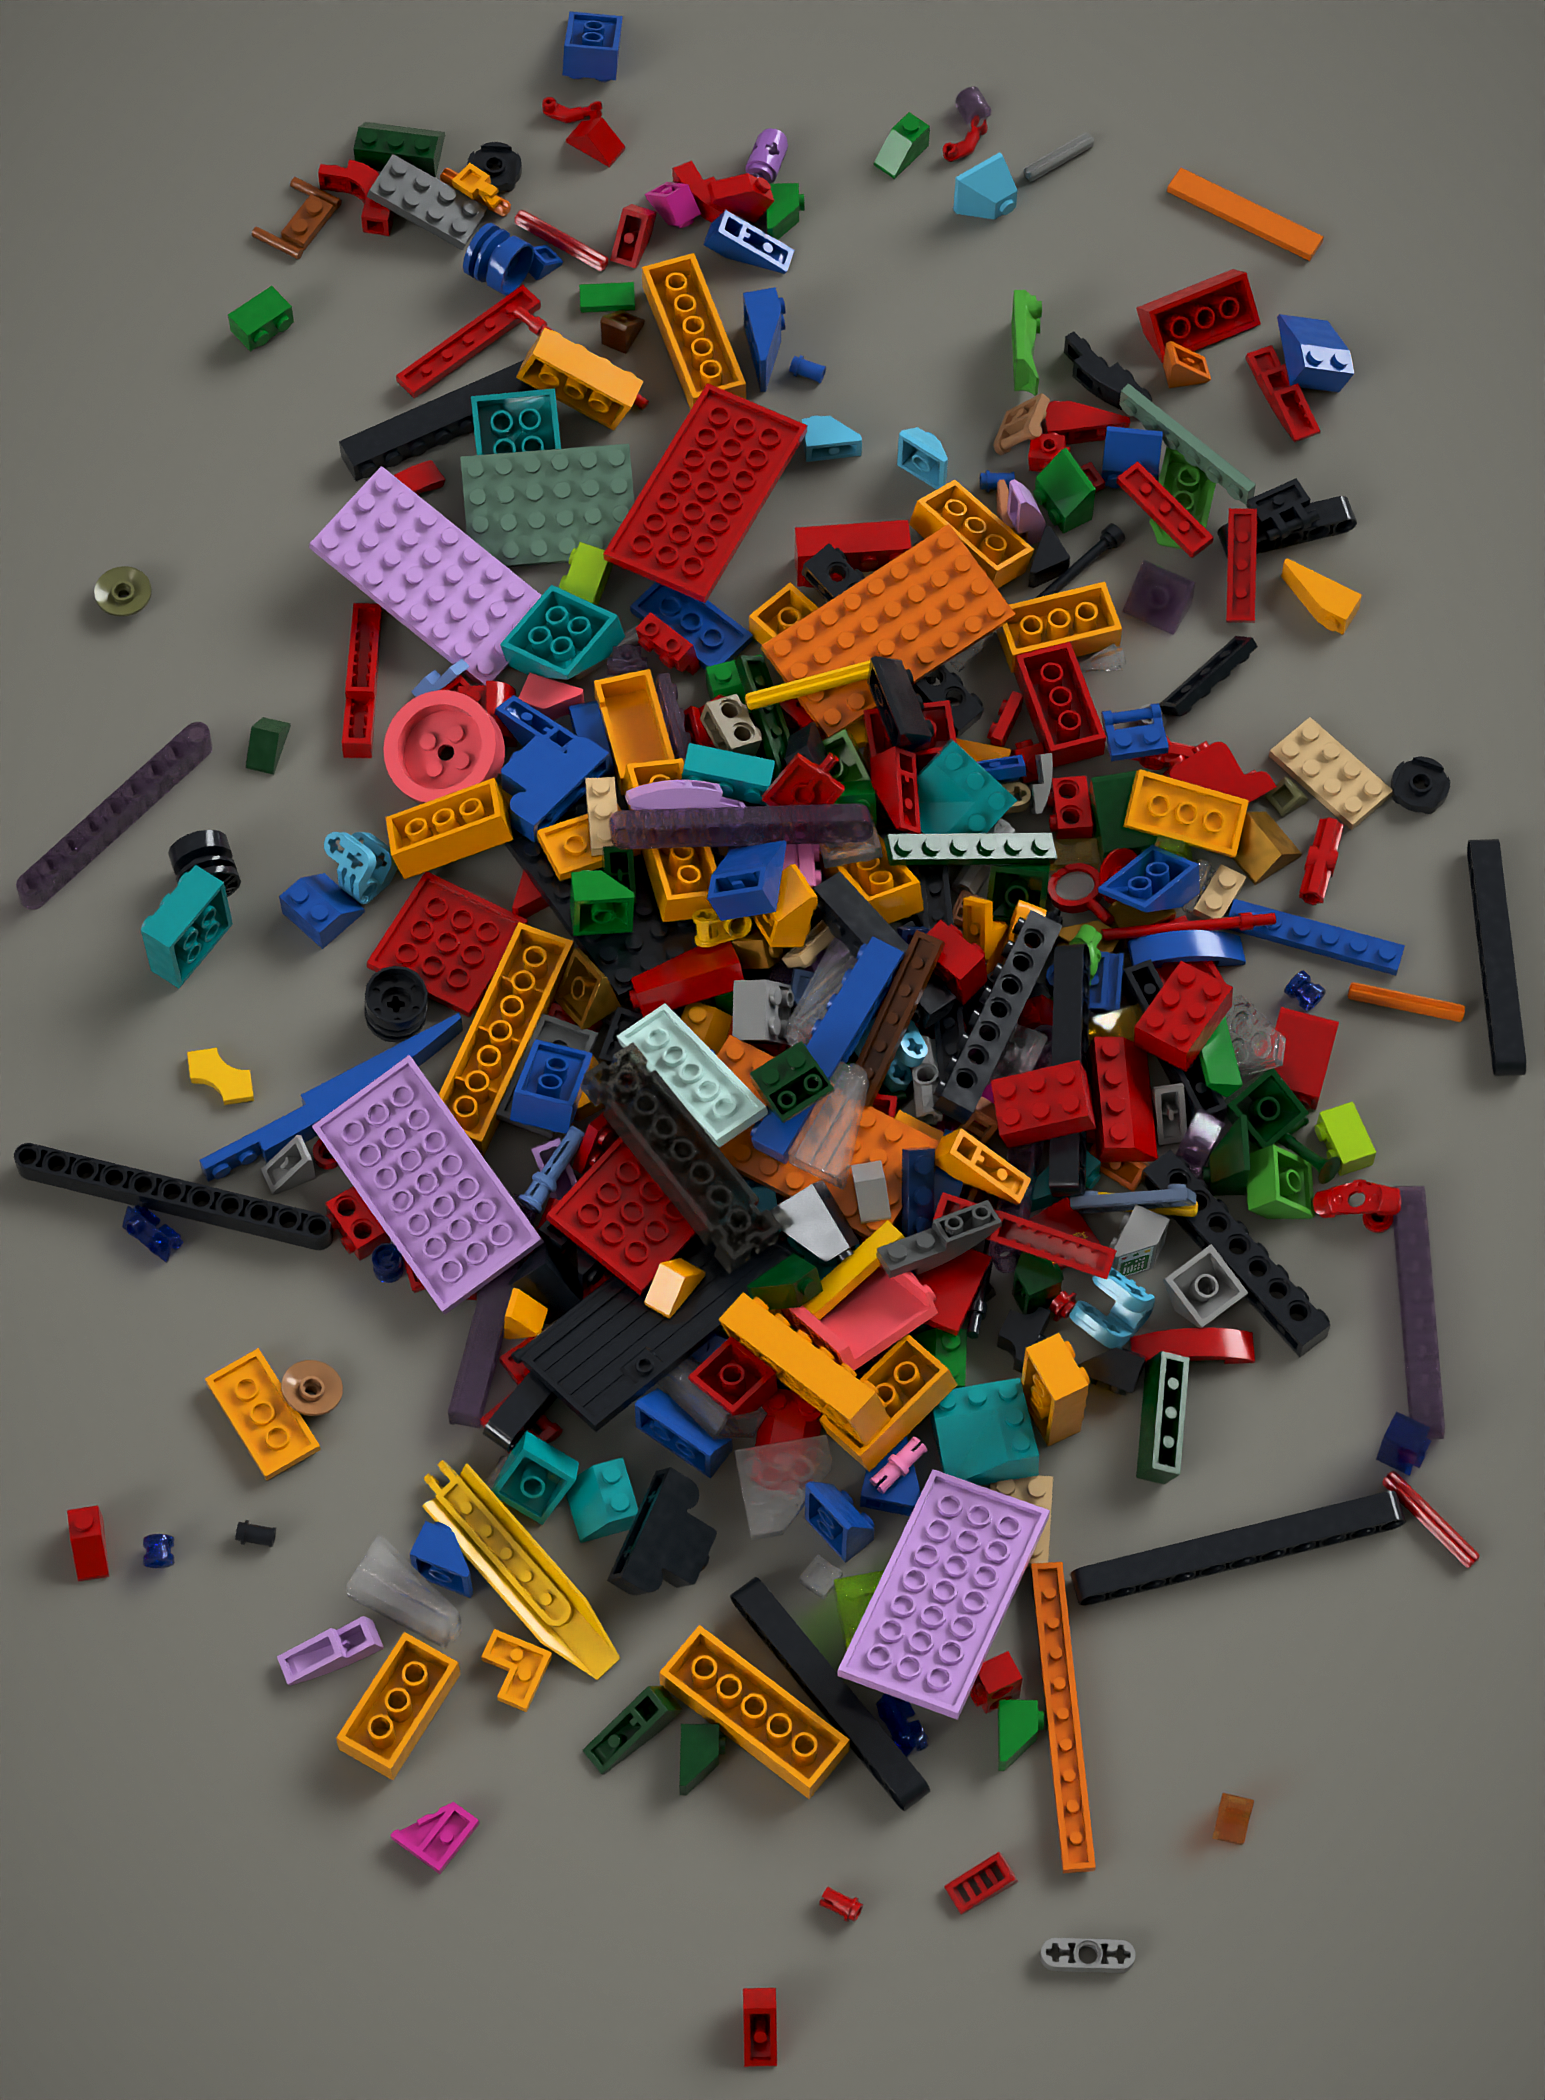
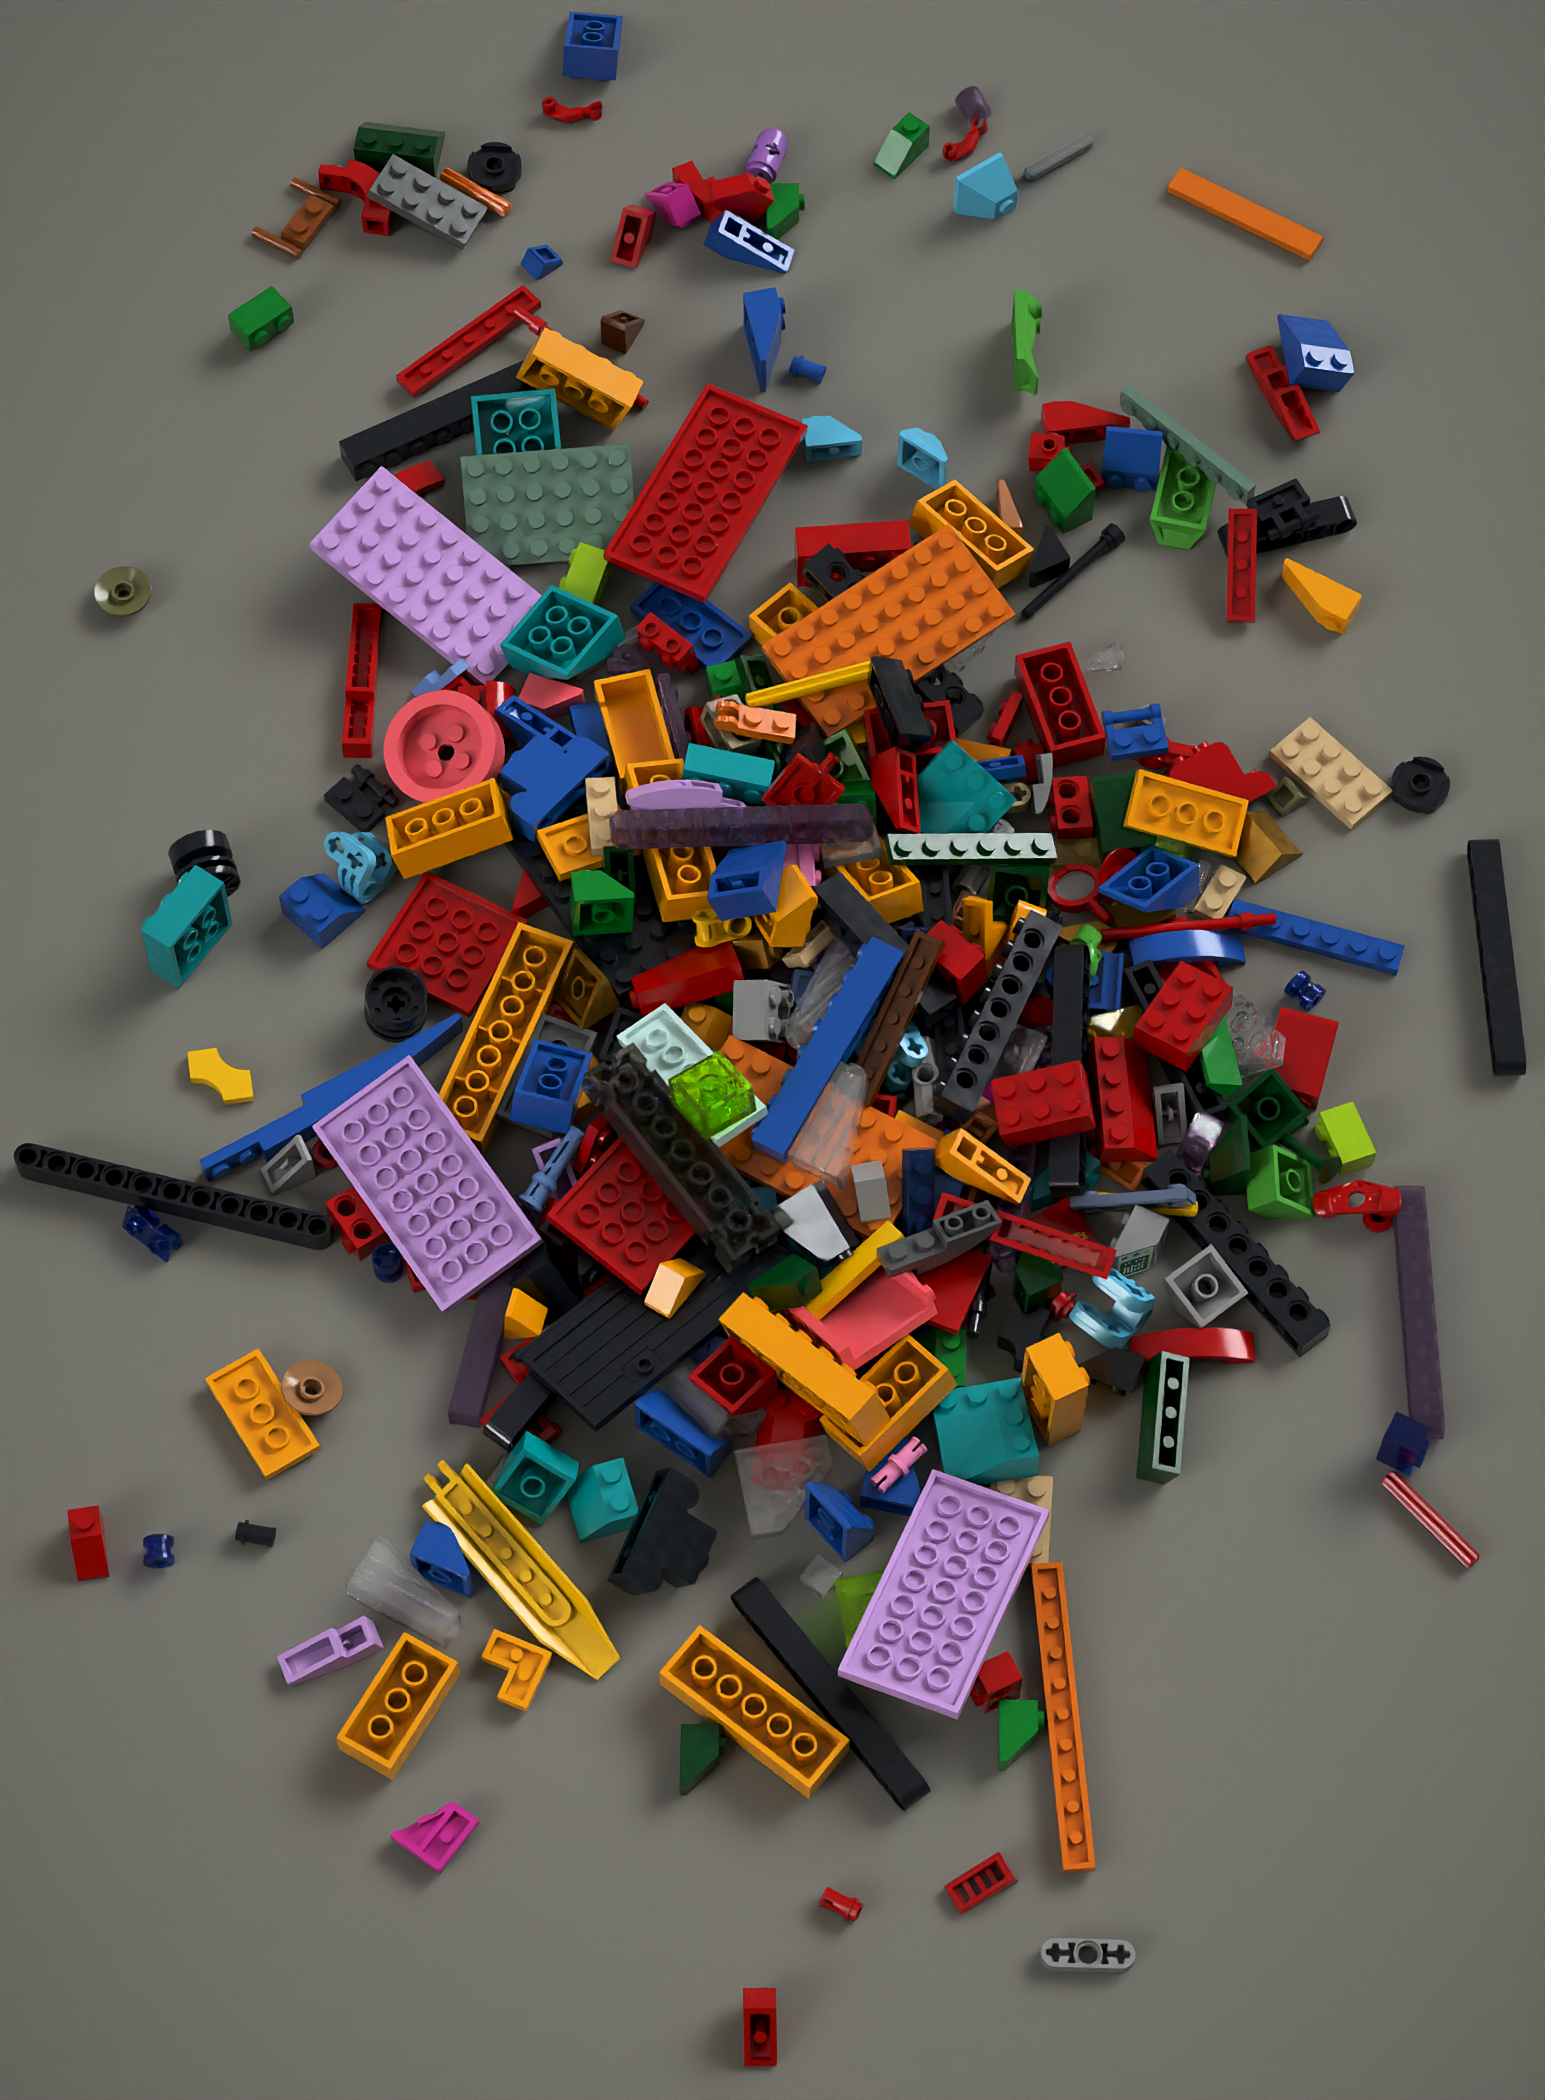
clear purple beam [16,722,213,910] -> none
dark green slope [246,717,291,775] -> none
light orange plate [452,163,501,209] -> none
blue wheel [463,223,534,296] -> none
red axle [514,210,609,271] -> none
red slope [566,117,625,168] -> none
green tile [579,282,635,313] -> none
dark green slope [583,1686,683,1774] -> none
light orange brick [642,253,746,410] -> none
dark green slope [750,1041,835,1123] -> none
clear blue hinge [876,1693,929,1758] -> none
blue pin [980,470,1015,492] -> none
medium nougat plate [993,393,1050,455] -> none
light orange brick [996,582,1122,673] -> none
lavender slope [1007,479,1046,545] -> none
black slope [1064,331,1152,410] -> none
black beam [1070,1491,1406,1606] -> none
red plate [1116,461,1214,558] -> none
clear purple slope [1122,559,1196,635] -> none
red slope [1136,269,1261,363] -> none
black plate [1159,636,1258,716] -> none
orange slope [1163,341,1211,388] -> none
clear orange panel [1212,1793,1254,1845] -> none
red piece [1299,817,1344,905] -> none
orange axle [1348,982,1465,1022] -> none
none -> black plate [324,764,399,832]
none -> clear neon green brick [668,1050,757,1140]
none -> orange hinge [715,700,796,744]

